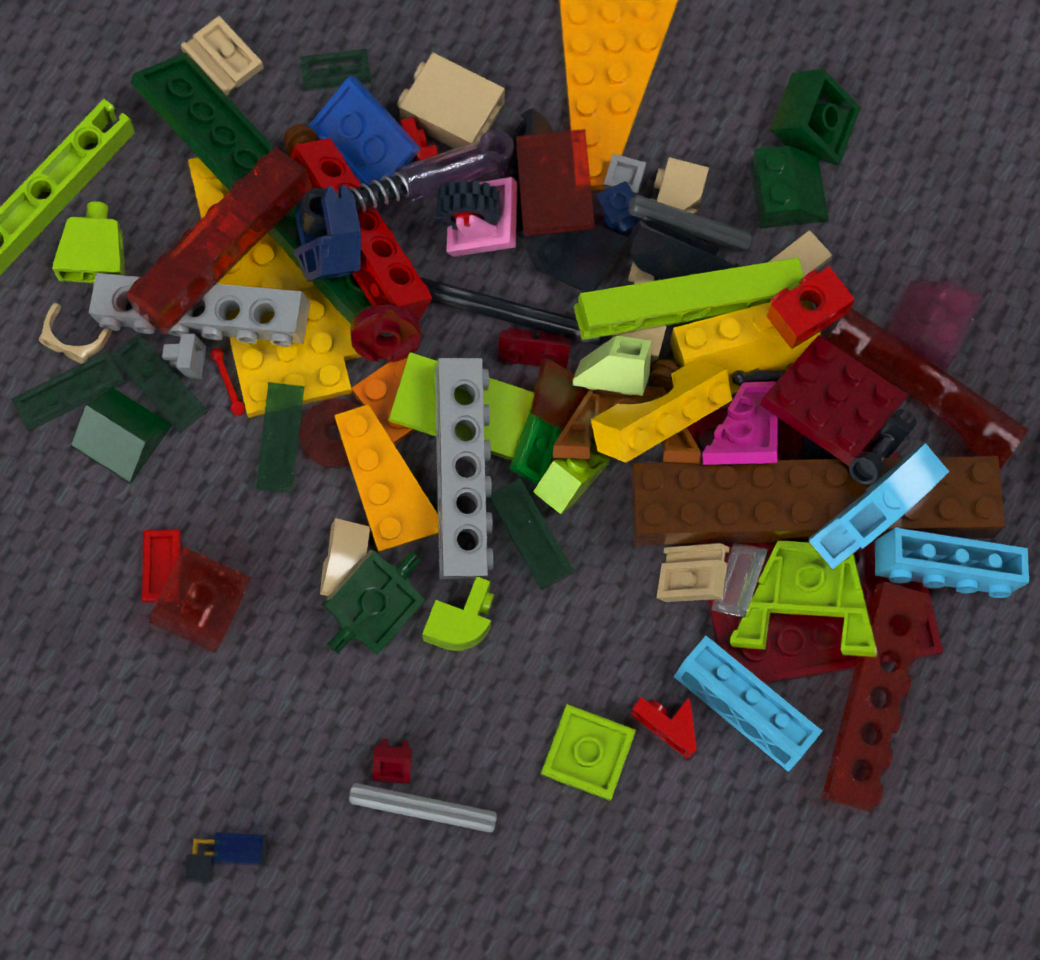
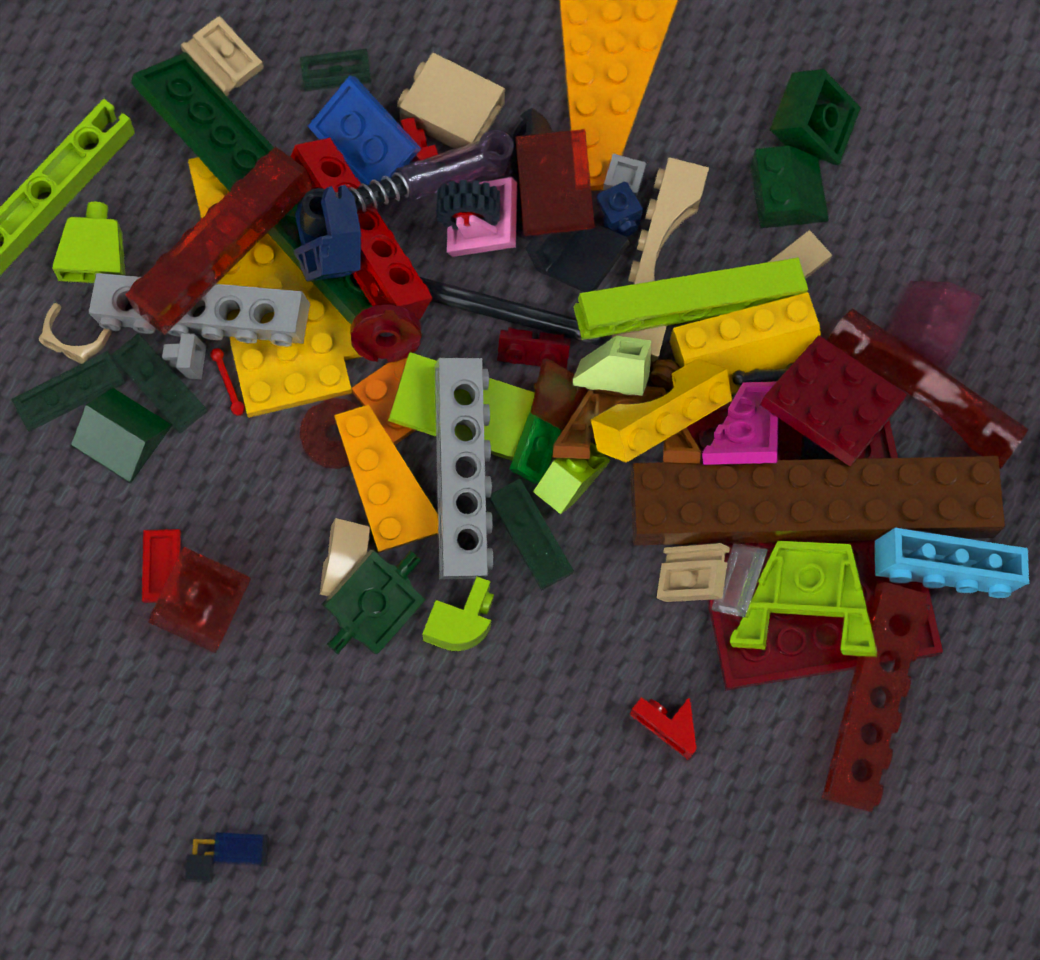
clear green tile [256,382,305,494] -> none
reddish brown plate [283,124,317,155] -> none
light grey axle [349,783,497,833] -> none
dark red tile [373,738,412,784] -> none
lime tile [541,704,636,801] -> none
dark grey axle [628,195,752,252] -> none
black brick [629,216,741,280] -> none
medium azure fence [674,636,822,772] -> none
red brick [767,266,855,349] -> none
medium azure slope [809,442,949,569] -> none
black bar [849,409,917,485] -> none

